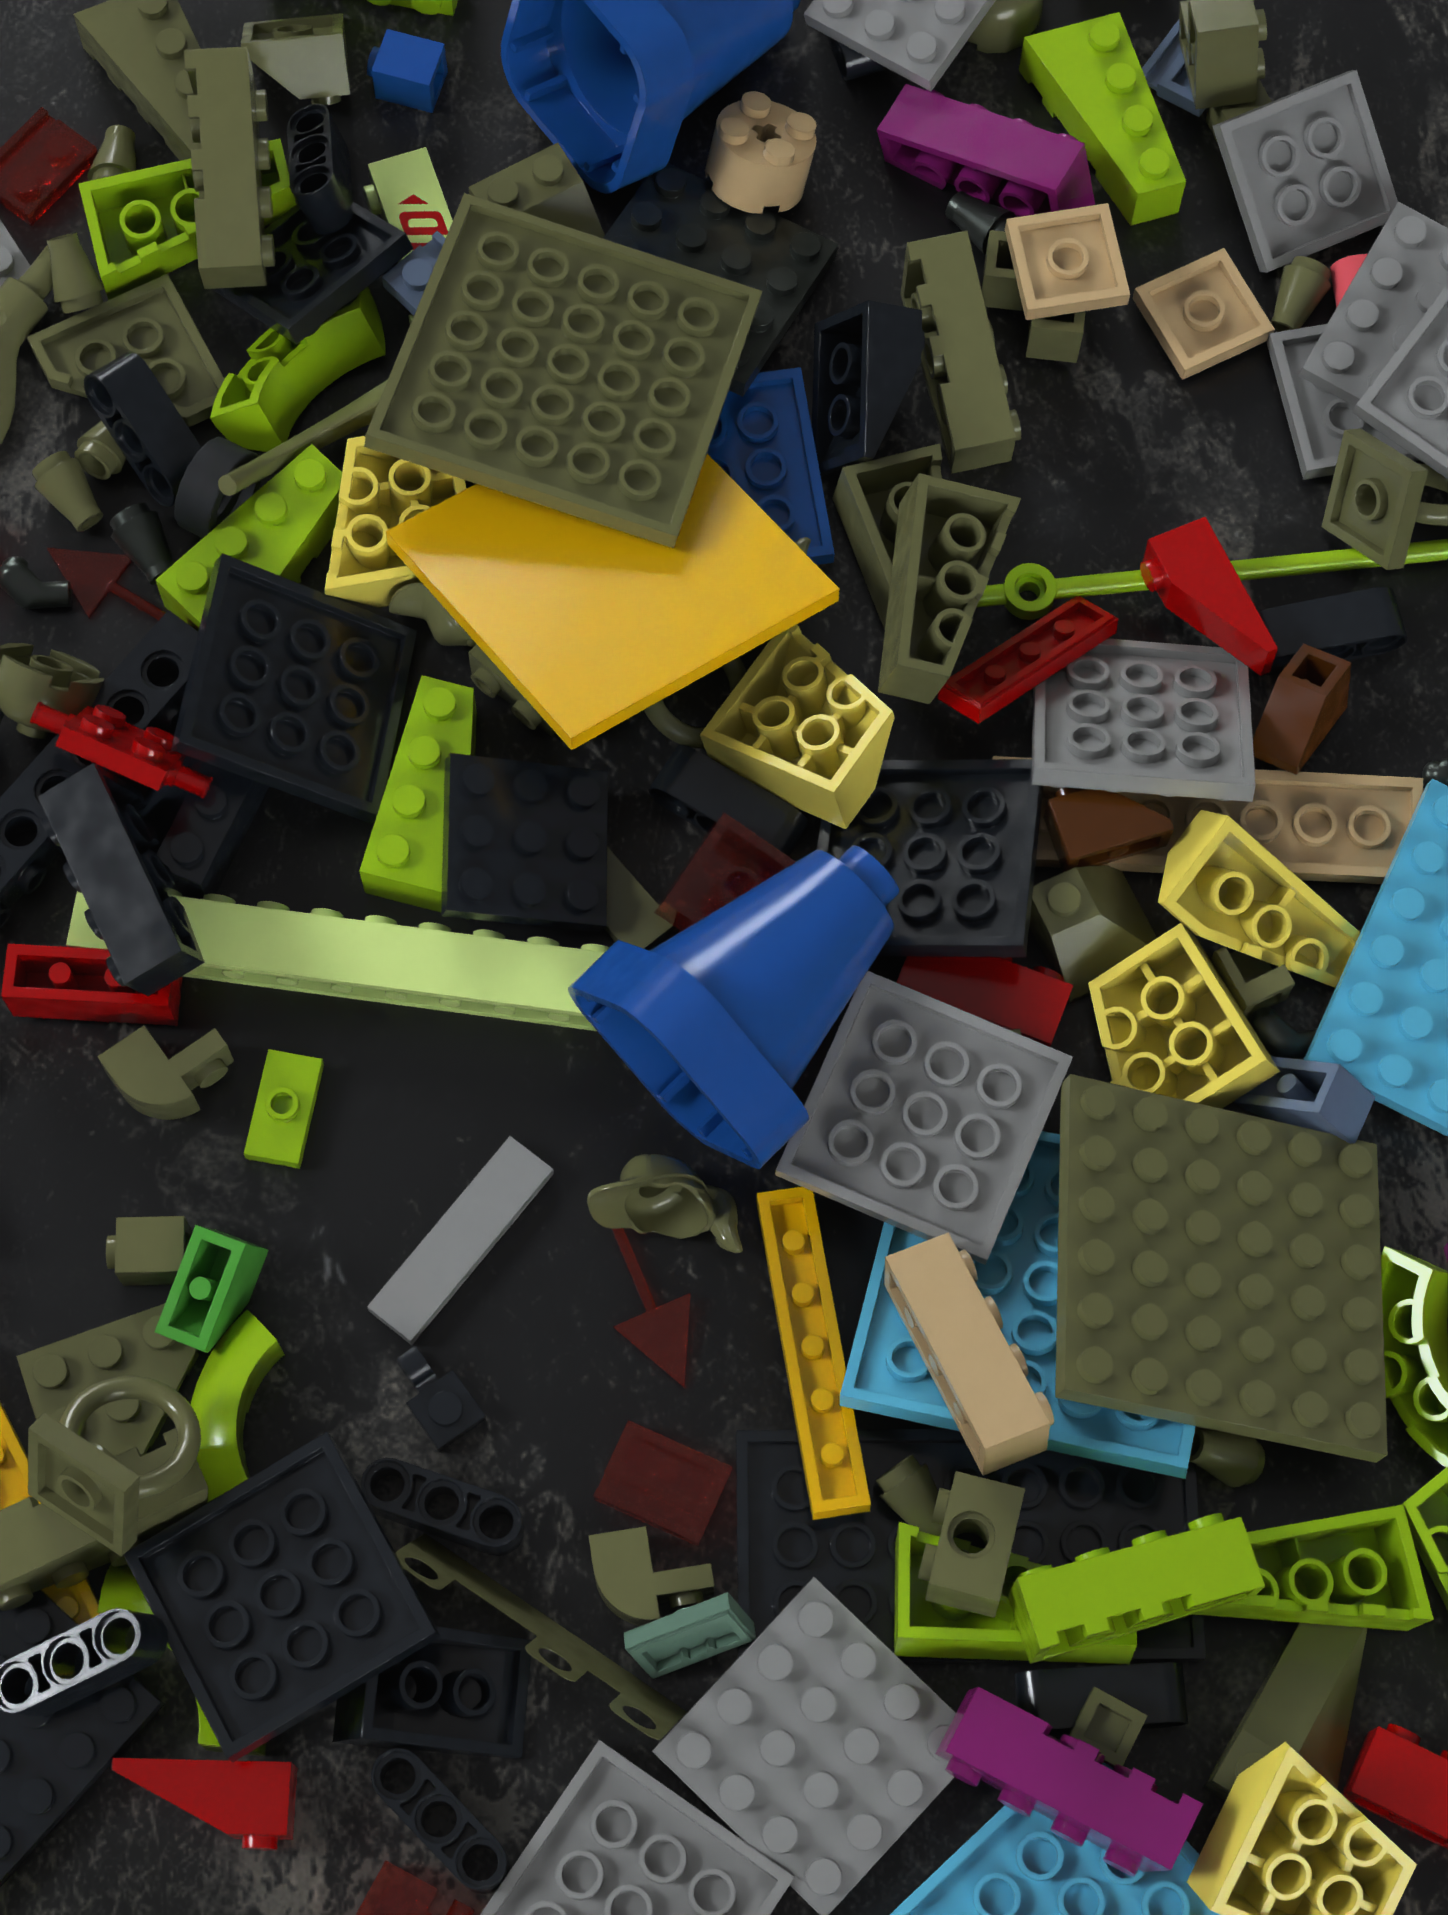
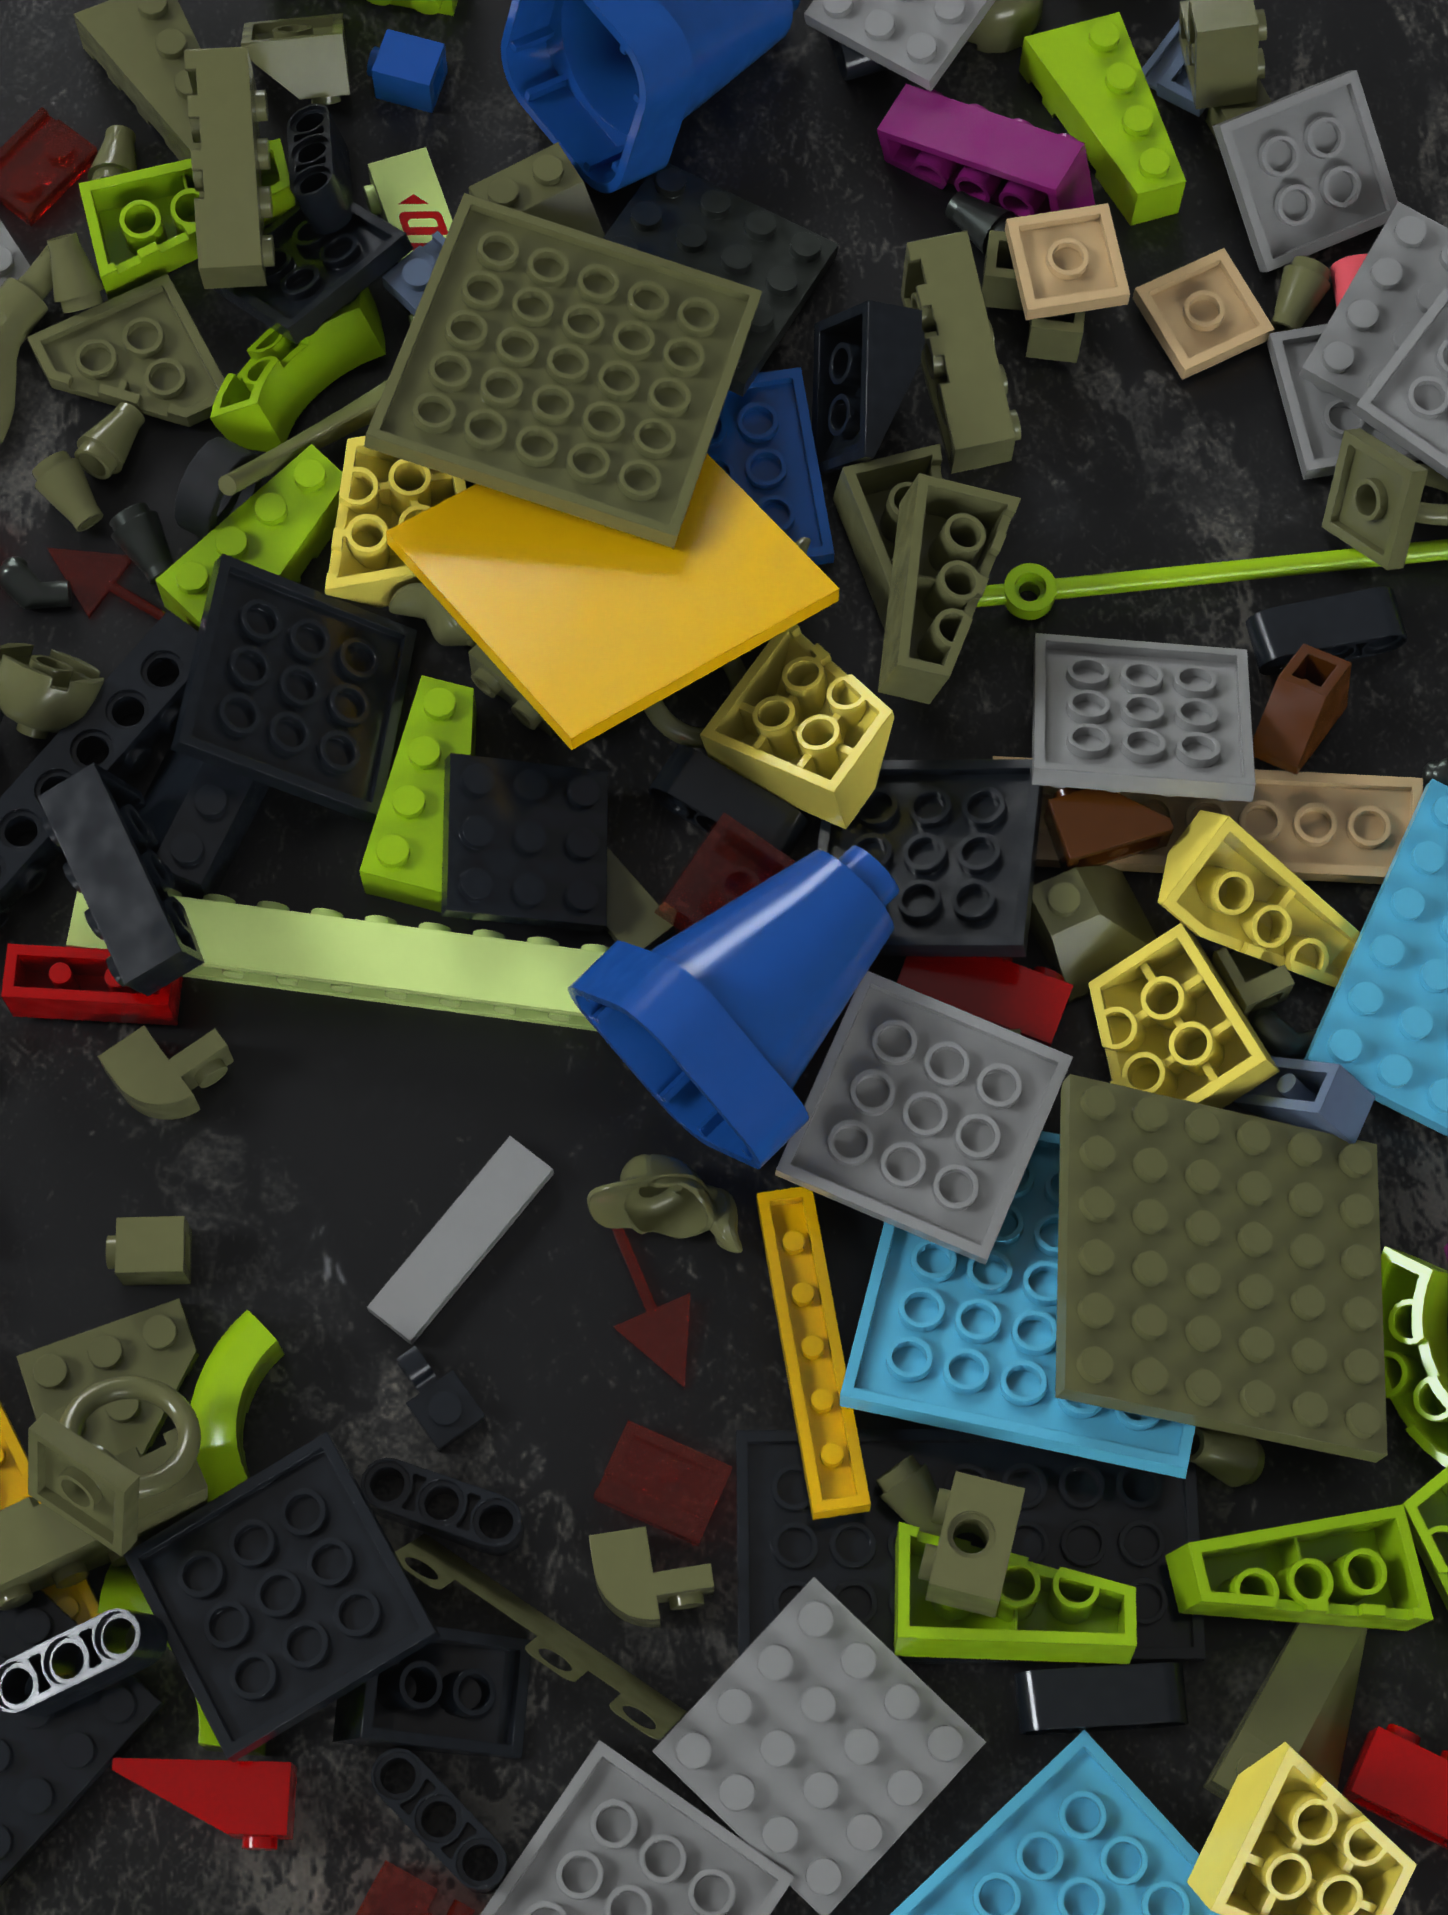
red plate [30,702,213,799] -> none
black beam [84,352,202,507] -> none
bright green slope [155,1225,269,1353] -> none
lime plate [244,1049,324,1169] -> none
sand green plate [624,1592,756,1679] -> none
tan brick [705,91,817,214] -> none
tan brick [884,1232,1054,1476] -> none
magenta wedge [935,1687,1203,1877] -> none
red tile [938,596,1118,724] -> none
lime wedge [1008,1513,1265,1664] -> none
olive plate [1069,1687,1148,1768] -> none
red slope [1140,516,1278,676] -> none

